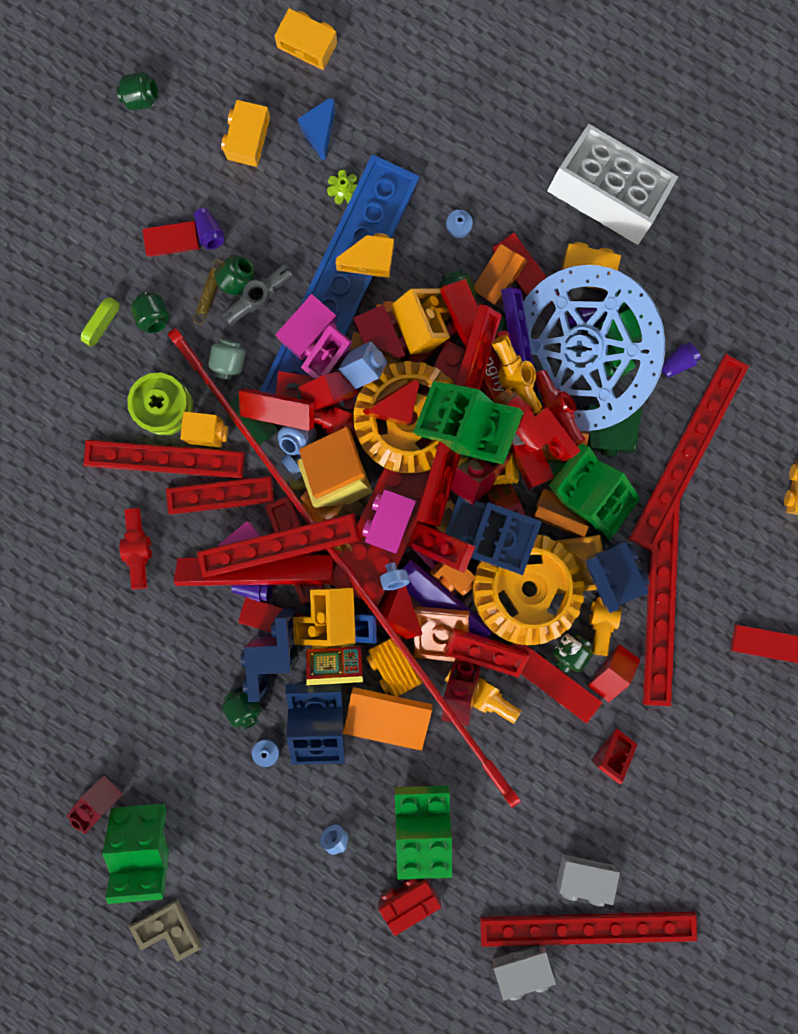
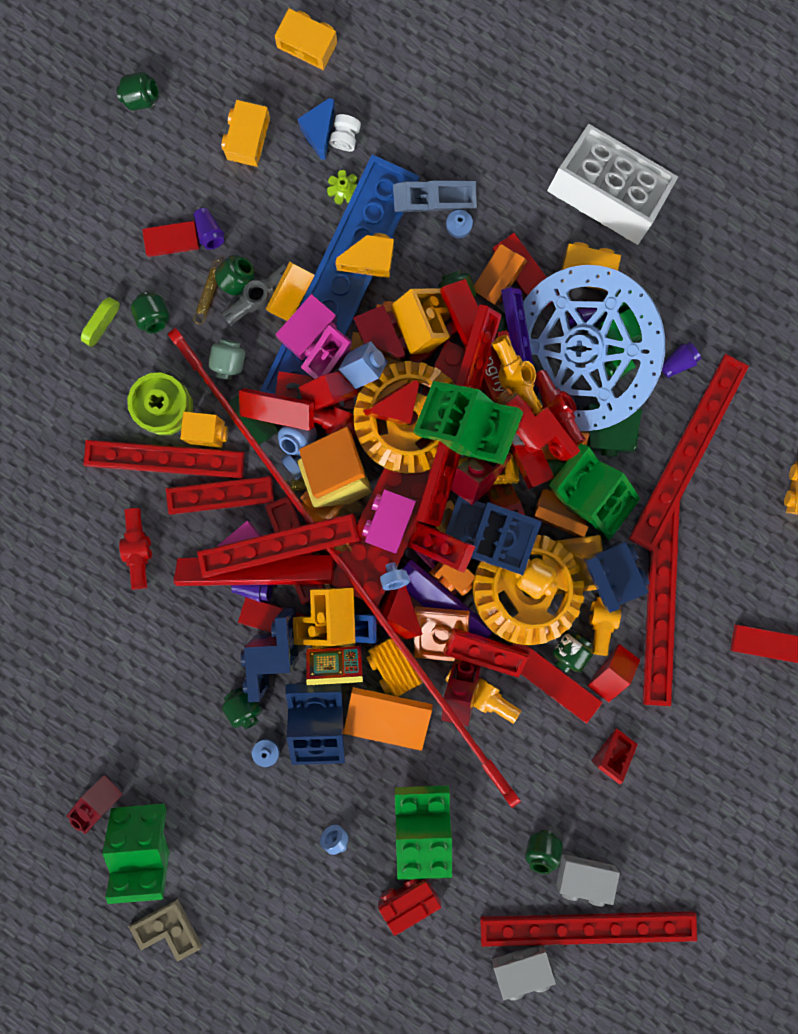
none -> light orange tile [266,262,315,321]
none -> white wheel [329,114,361,152]
none -> sand blue slope [393,180,477,212]
none -> light orange head [515,558,558,599]
none -> dark green head [525,830,563,874]

